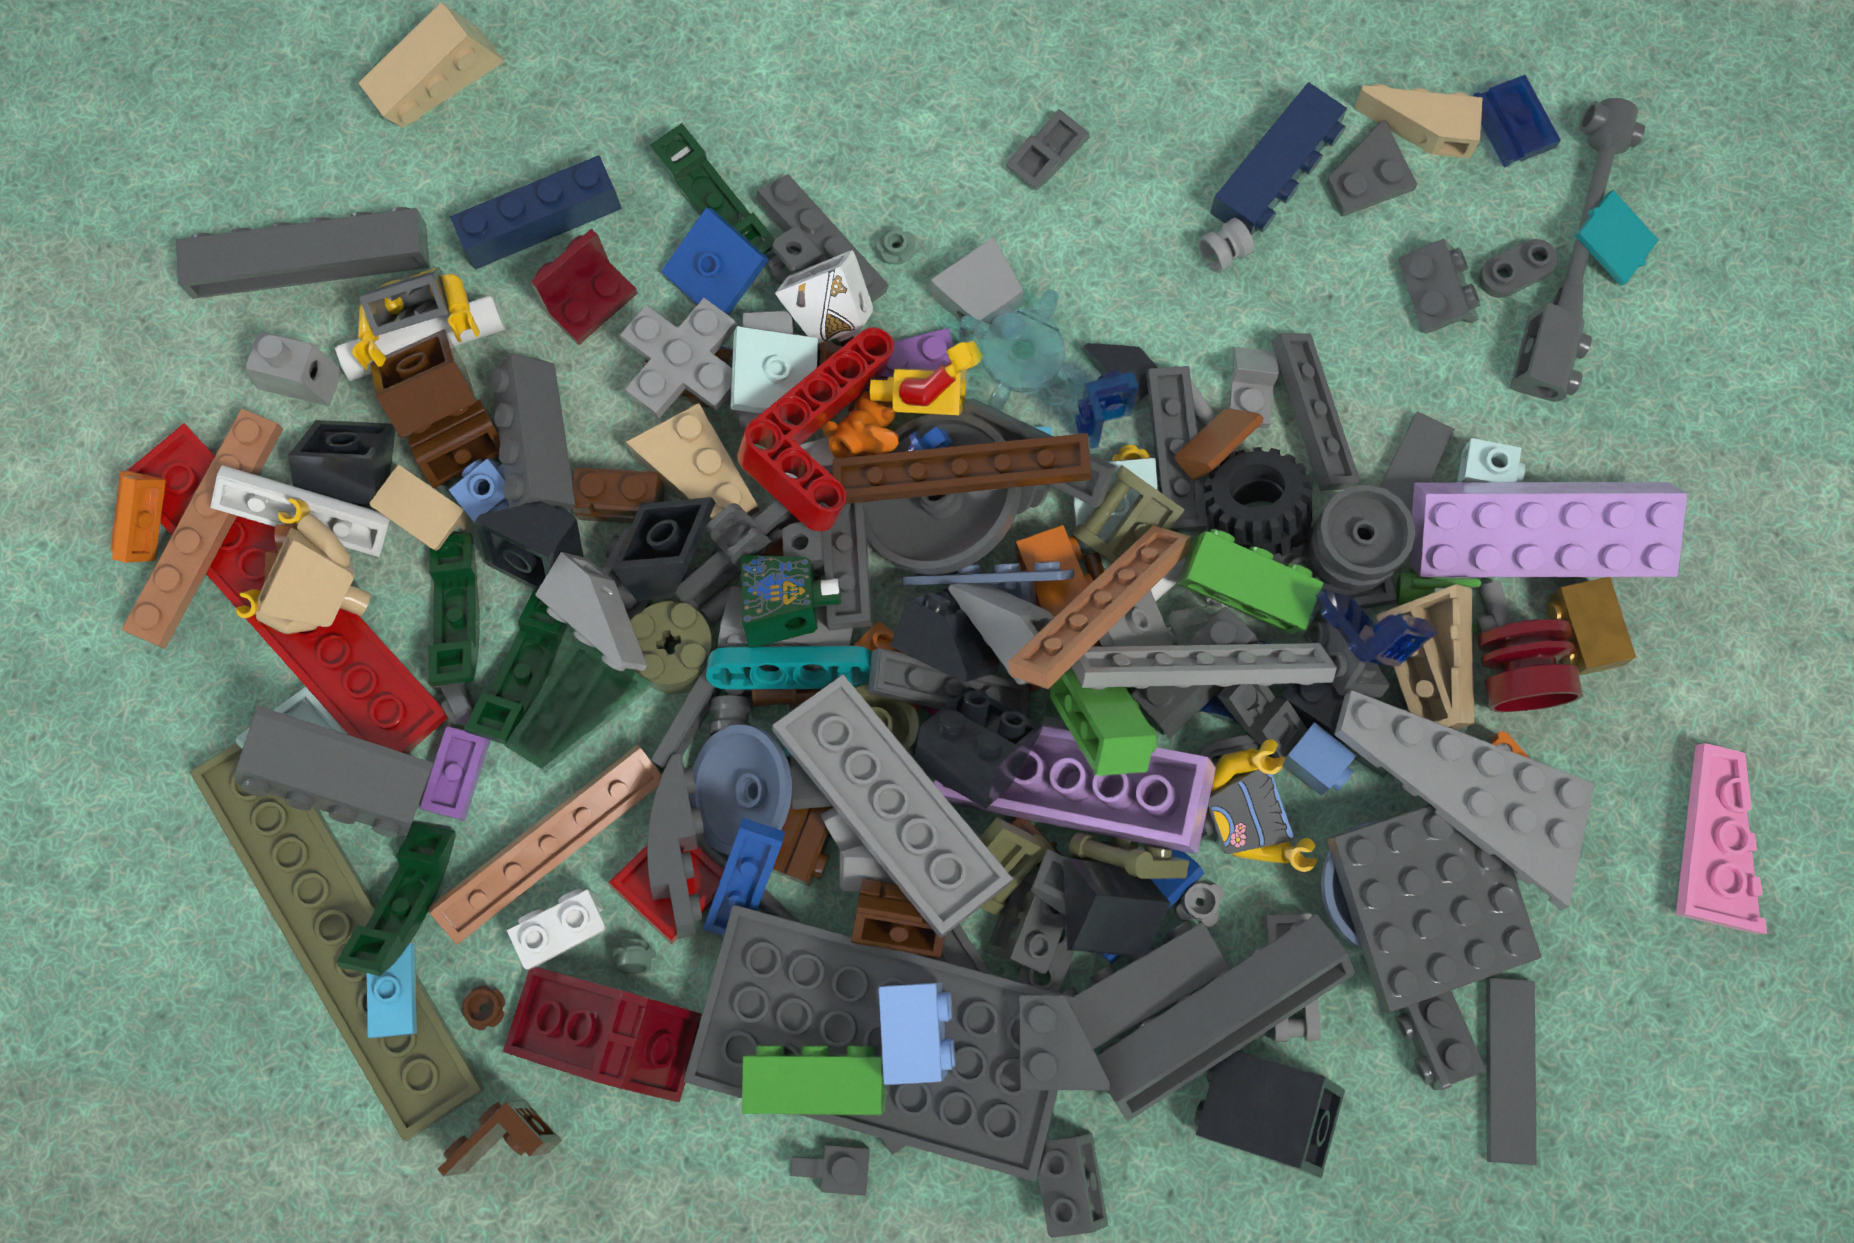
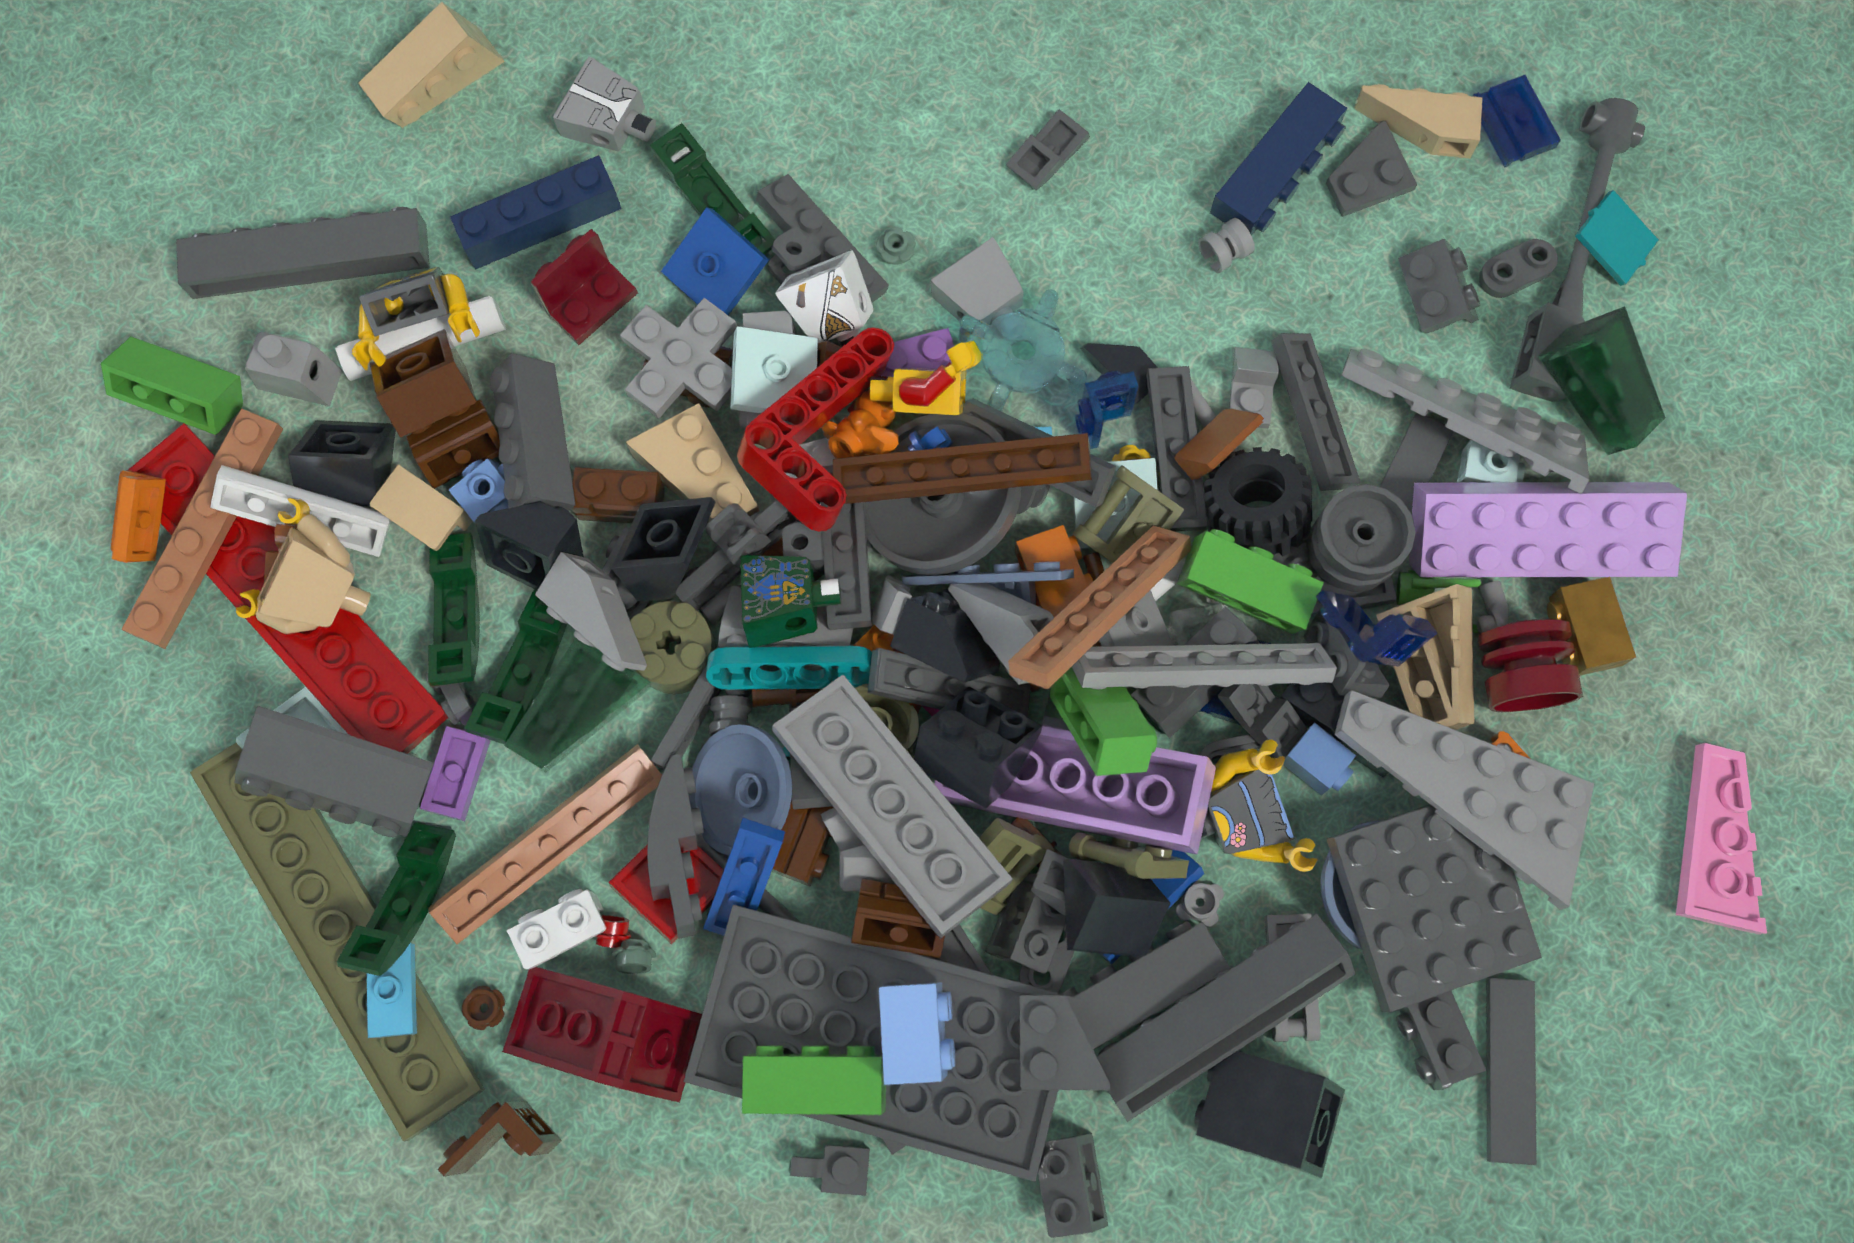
none -> bright green brick [101,336,243,435]
none -> light grey torso [553,57,656,152]
none -> red plate [595,915,632,948]
none -> light grey slope [872,575,912,635]
none -> light grey wing [1342,349,1589,494]
none -> clear green wedge [1538,306,1666,455]

